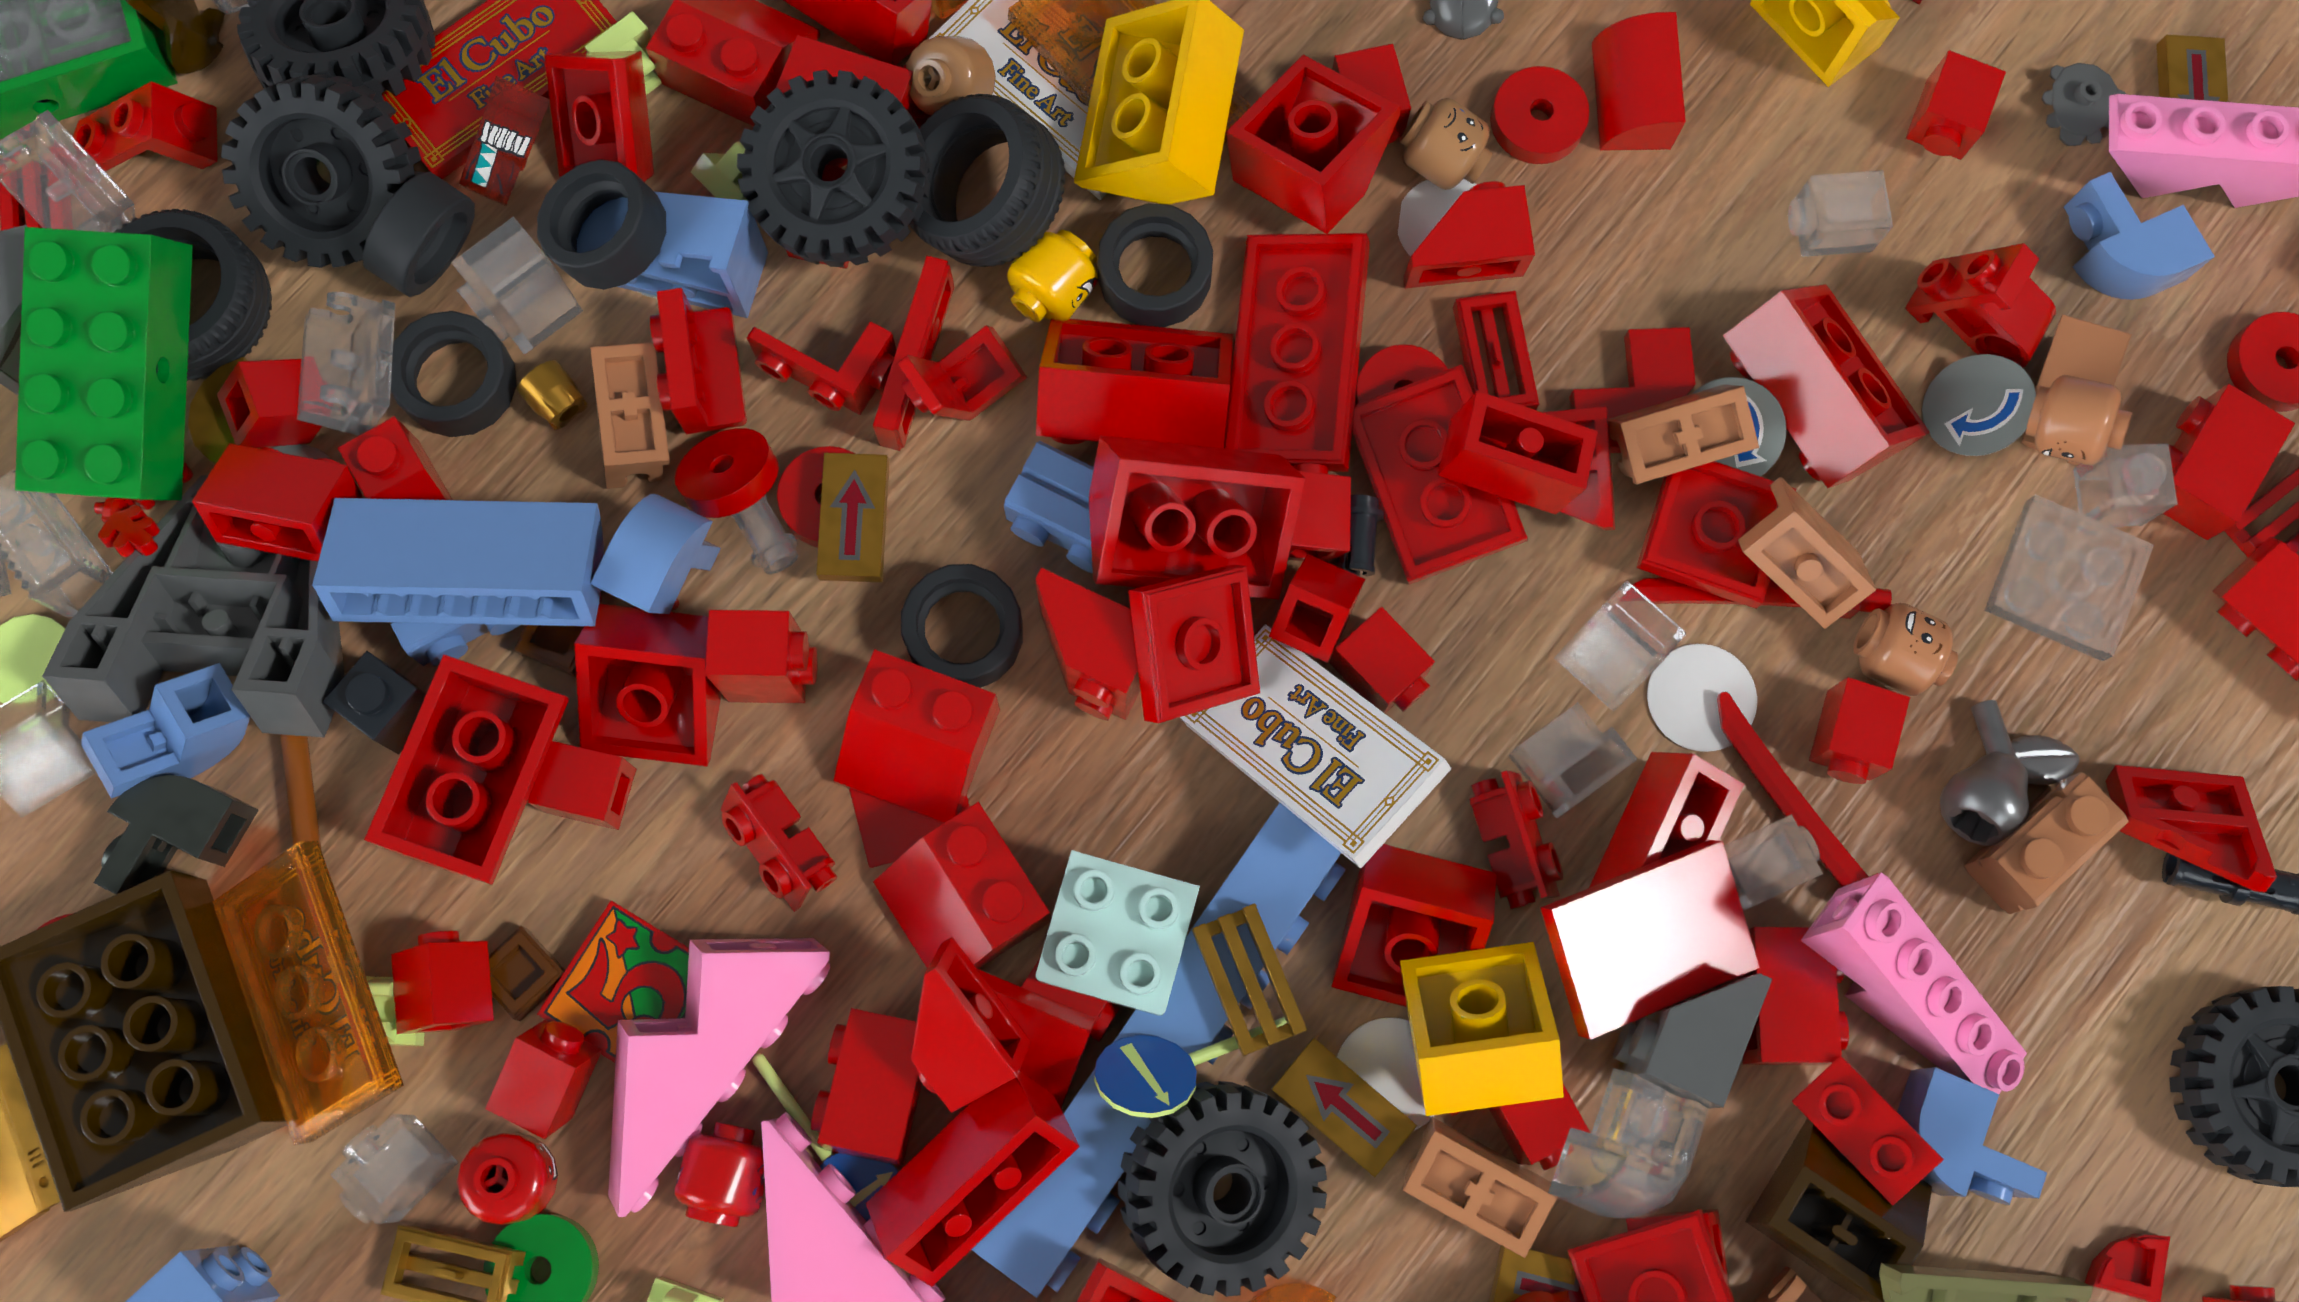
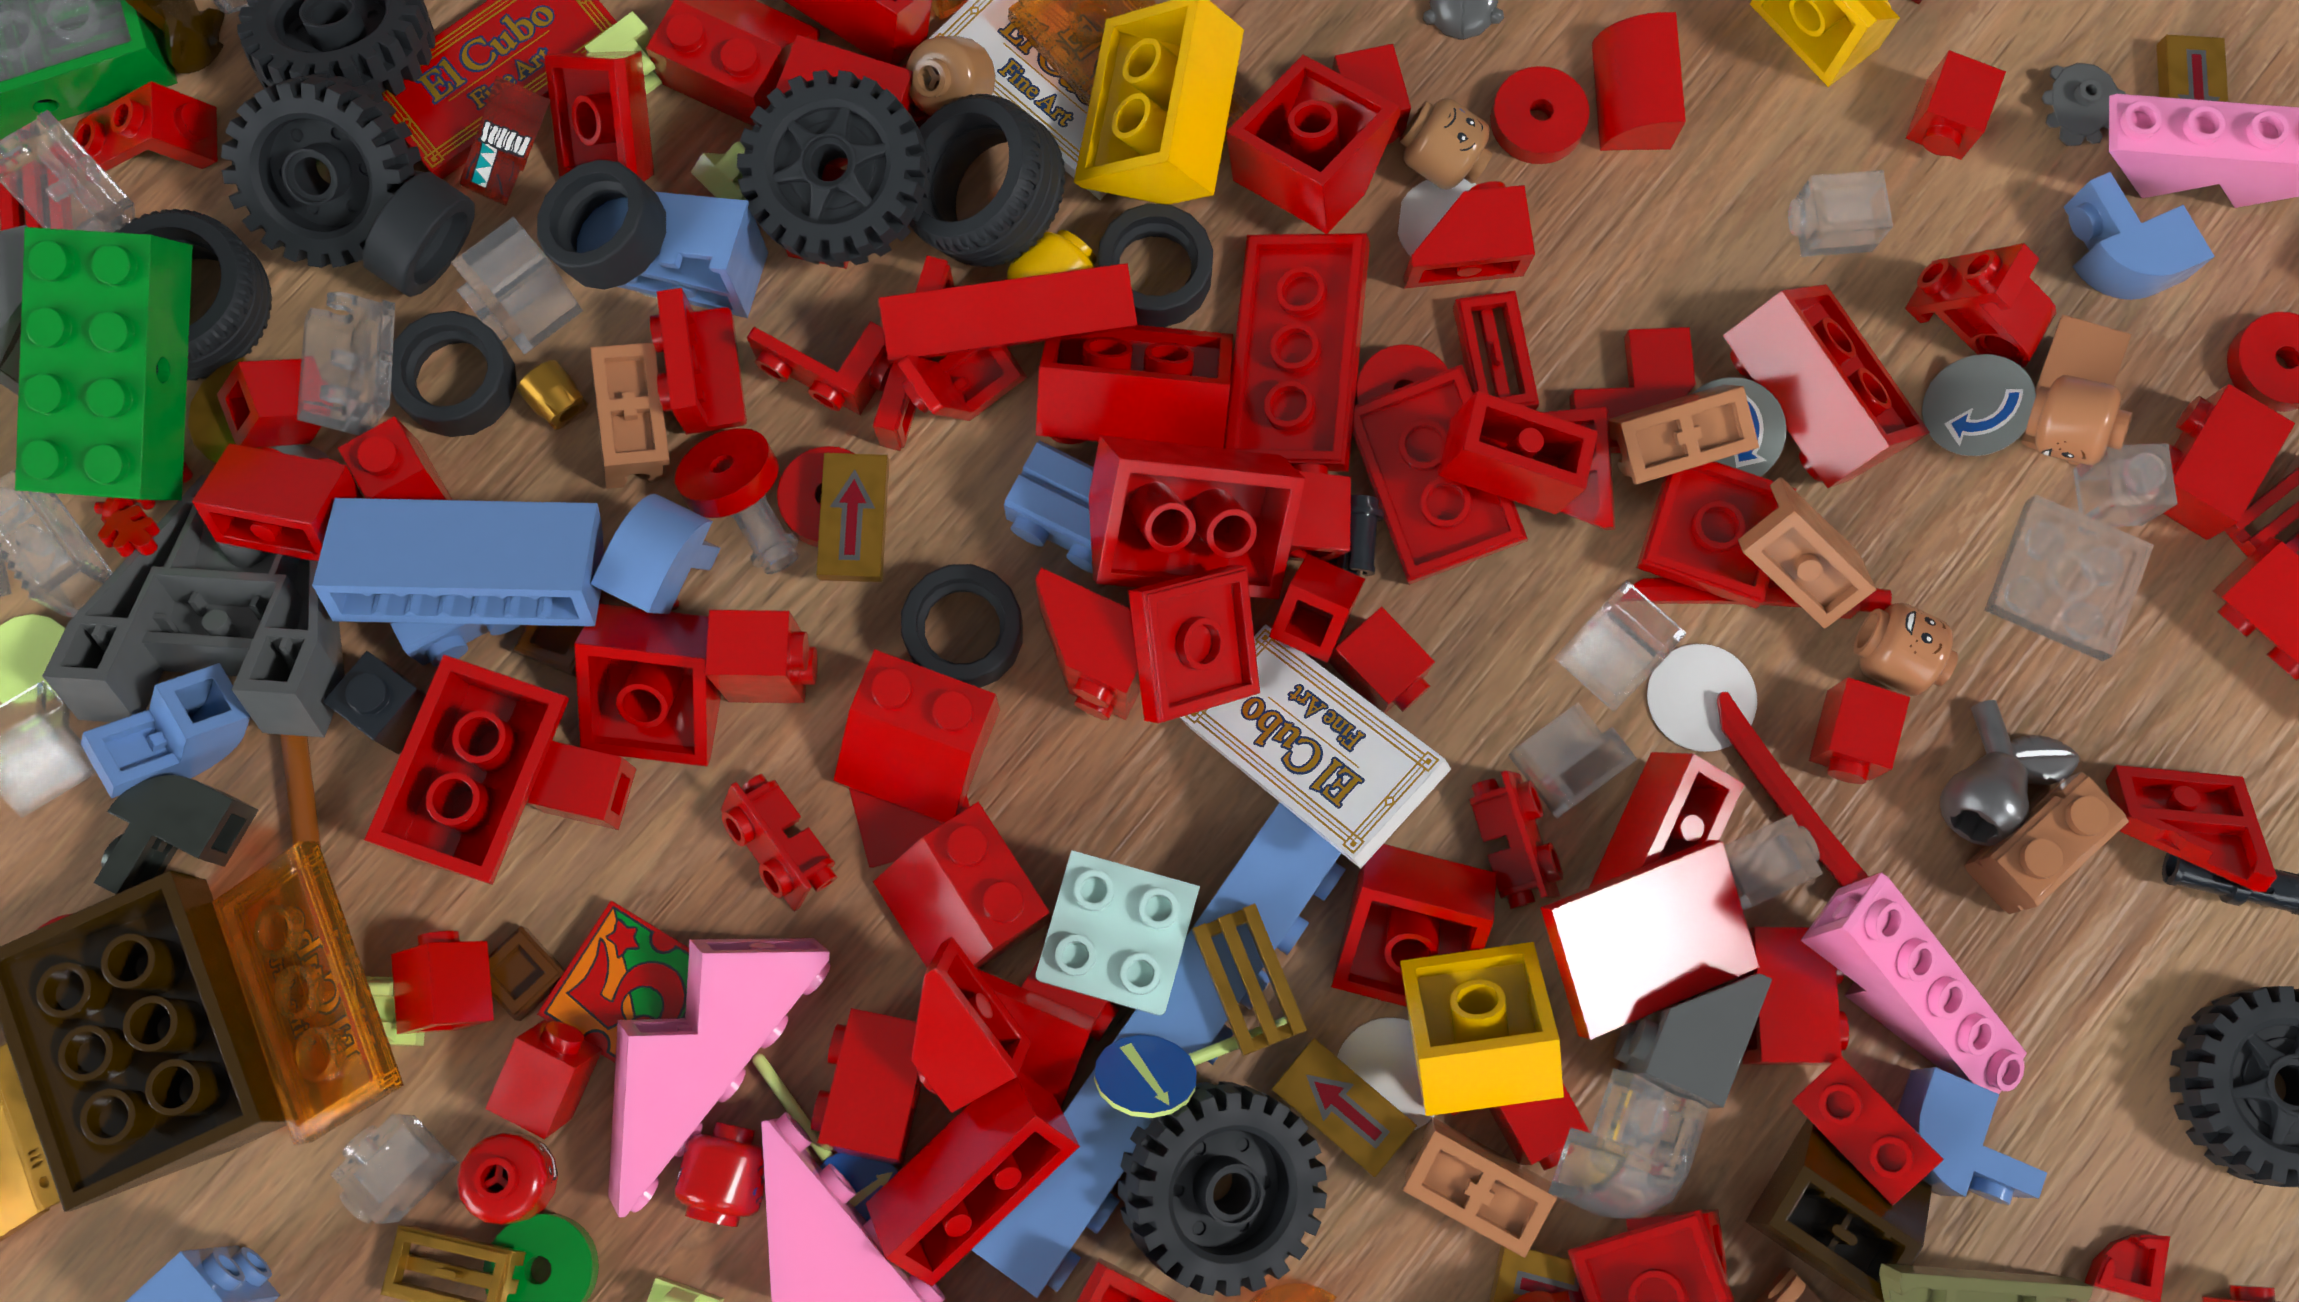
none -> red tile [878,263,1138,363]

